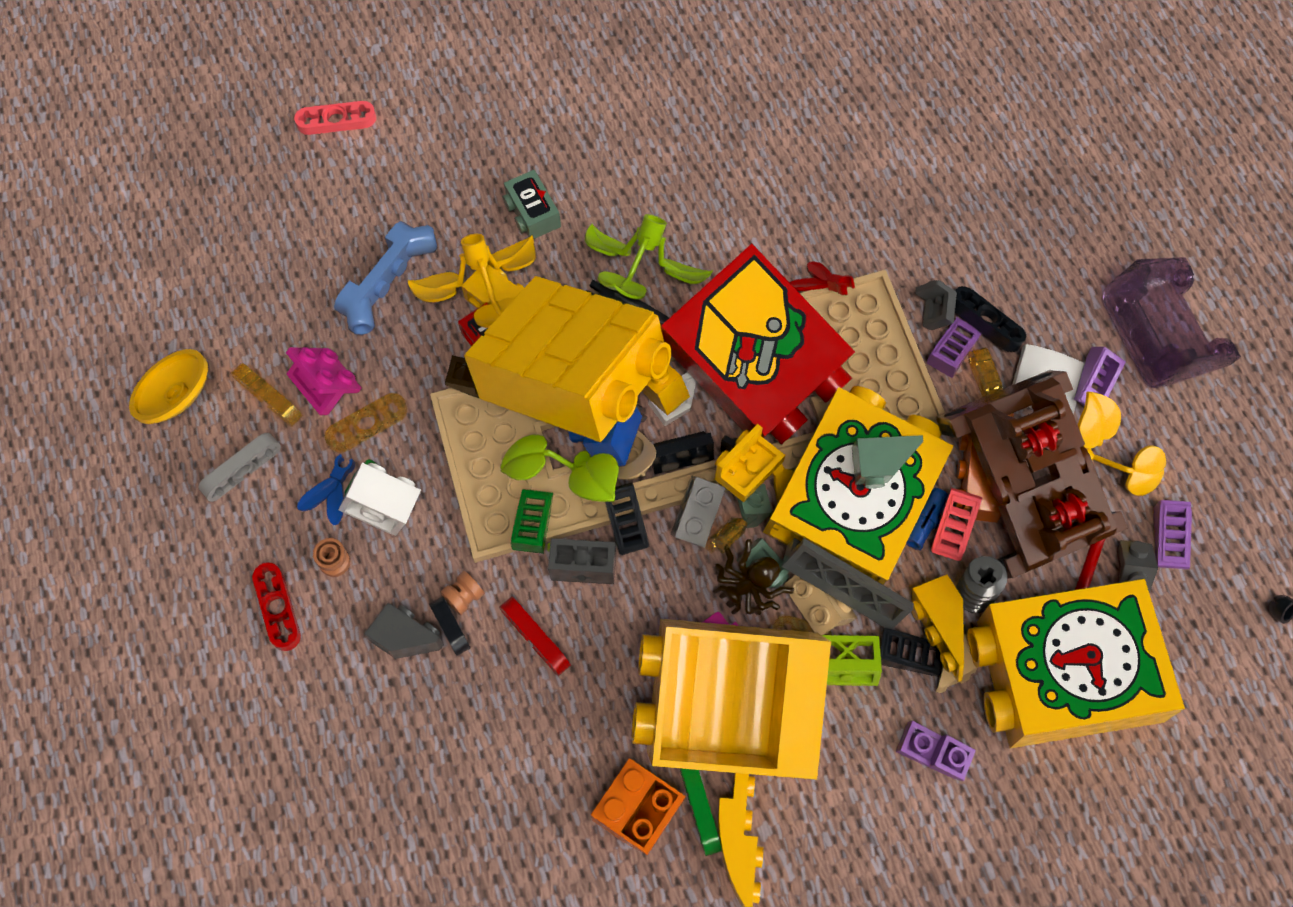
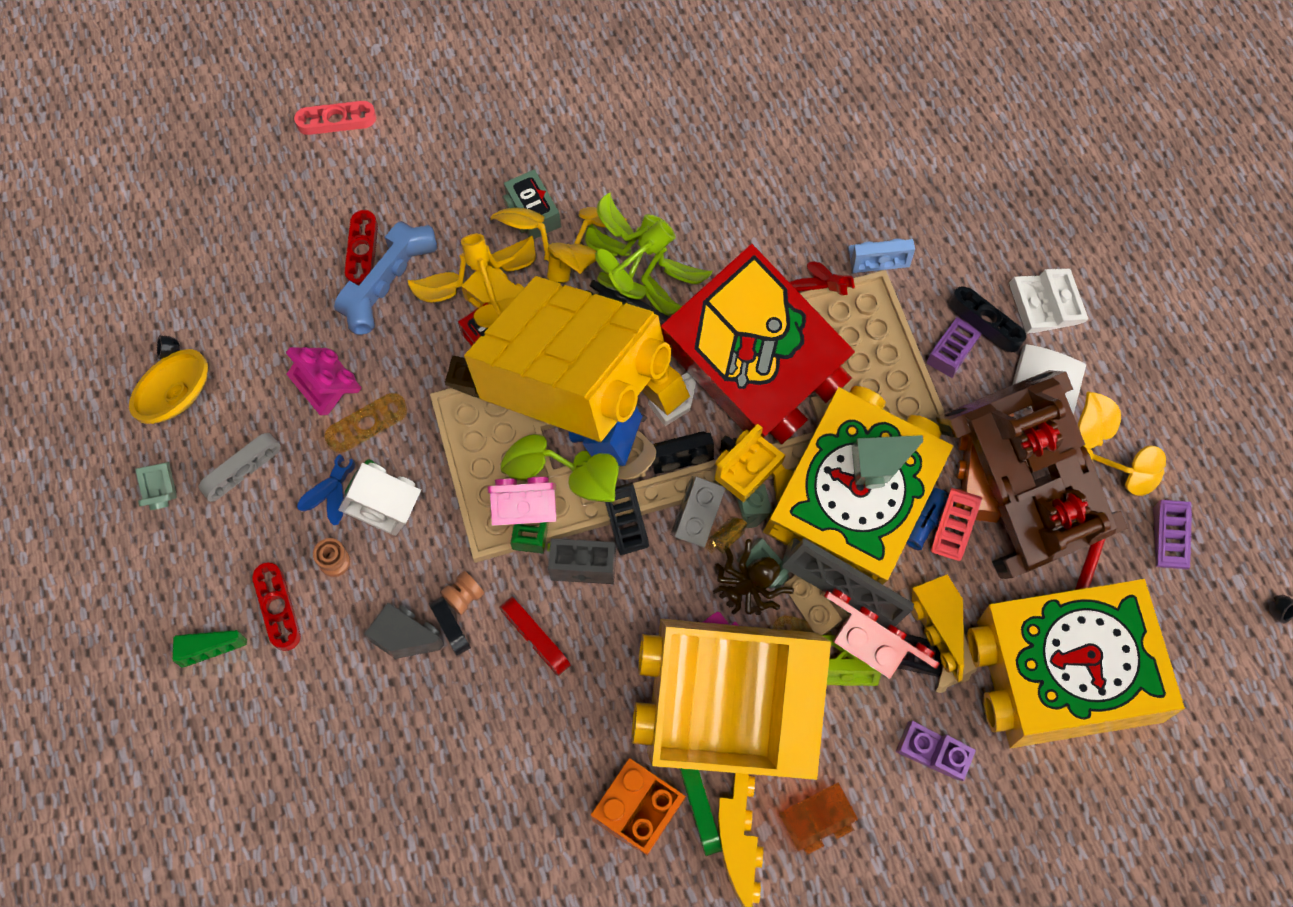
clear yellow beam [230,362,303,427] -> none
dark grey bracket [915,280,957,330] -> none
dark grey piece [956,556,1007,613] -> none
clear yellow beam [968,347,1003,398] -> none
medium lavender slope [1074,347,1126,406] -> none
clear purple windscreen [1103,257,1241,388] -> none
dark grey bracket [1117,540,1158,591] -> none
none -> sand green bracket [135,462,177,510]
none -> black hinge [157,335,180,359]
none -> green slope [172,630,247,668]
none -> red beam [344,210,378,286]
none -> bracket [487,477,557,525]
none -> yellow plant [490,207,627,282]
none -> lime plant [595,192,682,315]
none -> clear orange brick [777,782,858,856]
none -> bracket [820,588,939,679]
none -> light blue bracket [848,239,915,273]
none -> white slope [1009,269,1088,334]

